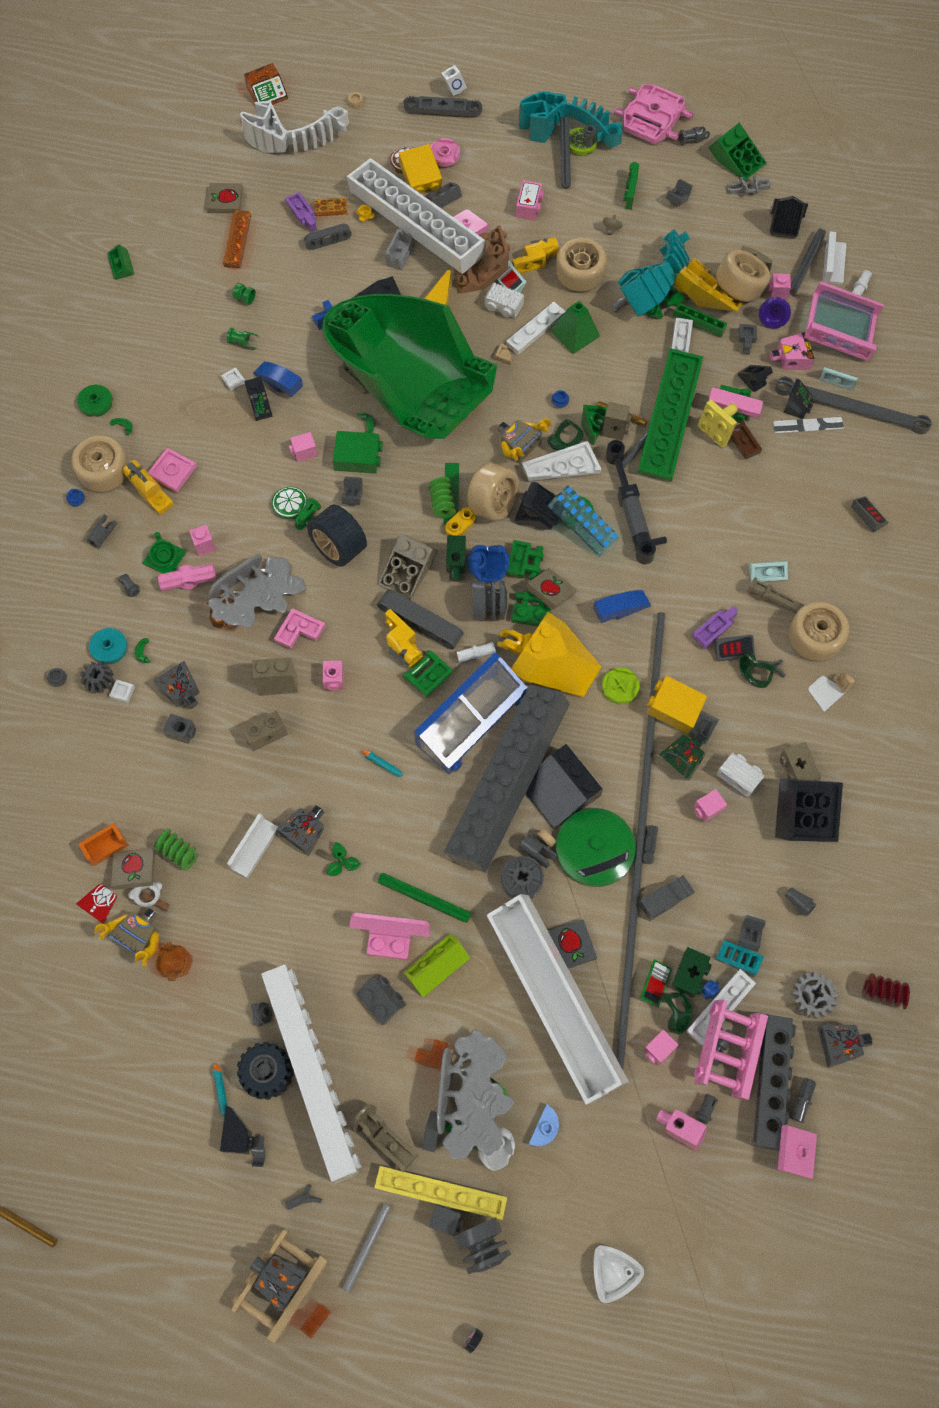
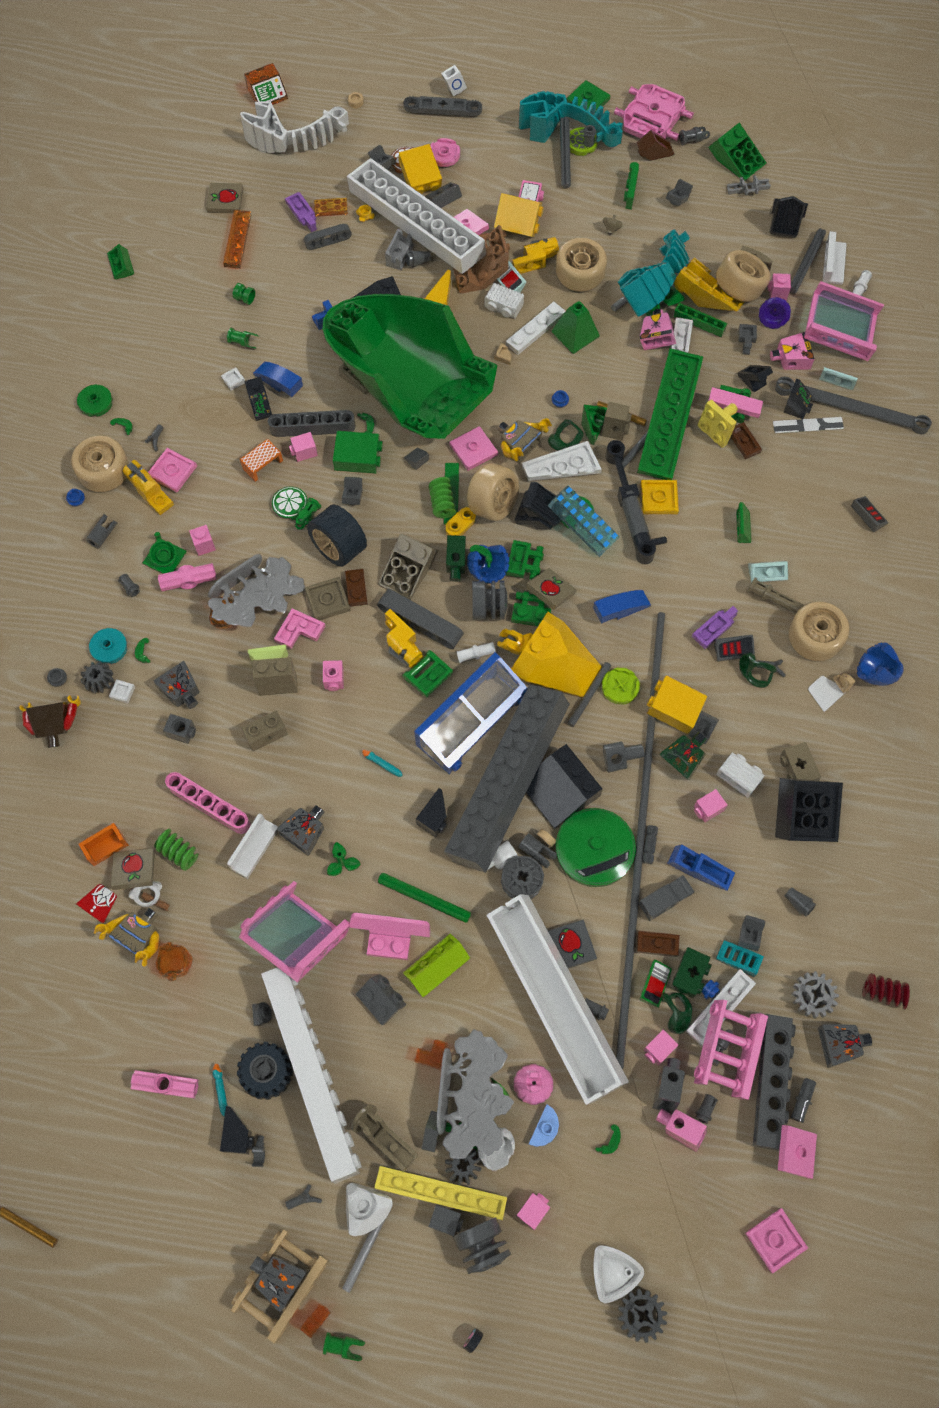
none -> dark brown torso [19,695,81,748]
none -> bright pink piece [131,1070,199,1099]
none -> dark grey bar [145,424,164,452]
none -> bright pink beam [165,772,251,834]
none -> panel [239,881,350,983]
none -> orange panel [240,439,283,482]
none -> yellowish green slope [248,644,288,661]
none -> dark grey beam [268,410,356,437]
none -> dark tan tile [304,577,351,621]
none -> green piece [323,1332,365,1361]
none -> reddish brown plate [345,569,368,607]
none -> white hat [346,1183,393,1236]
none -> dark grey bracket [368,145,396,170]
none -> dark grey slope [404,447,429,470]
none -> dark grey cone [405,250,431,268]
none -> black slope [416,788,448,838]
none -> dark grey gear [445,1150,482,1185]
none -> bright pink plate [450,426,498,471]
none -> green piece [469,545,492,568]
none -> white piece [488,840,518,870]
none -> yellow brick [494,193,544,237]
none -> bright pink hair [514,1064,553,1105]
none -> bright pink brick [516,1193,550,1230]
none -> green plate [566,80,611,113]
none -> dark grey bar [568,662,611,727]
none -> dark grey pin [585,998,609,1021]
none -> green piece [595,1124,621,1154]
none -> dark grey piece [603,741,645,773]
none -> dark grey gear [617,1289,667,1343]
none -> reddish brown slope [636,130,675,161]
none -> reddish brown plate [637,931,680,957]
none -> bright pink torso [640,309,676,350]
none -> yellow tile [640,480,679,514]
none -> dark grey torso [652,1058,685,1114]
none -> blue slope [667,844,735,891]
none -> green slope [736,502,751,543]
none -> bright pink tile [745,1208,808,1274]
none -> blue hair [857,642,904,686]

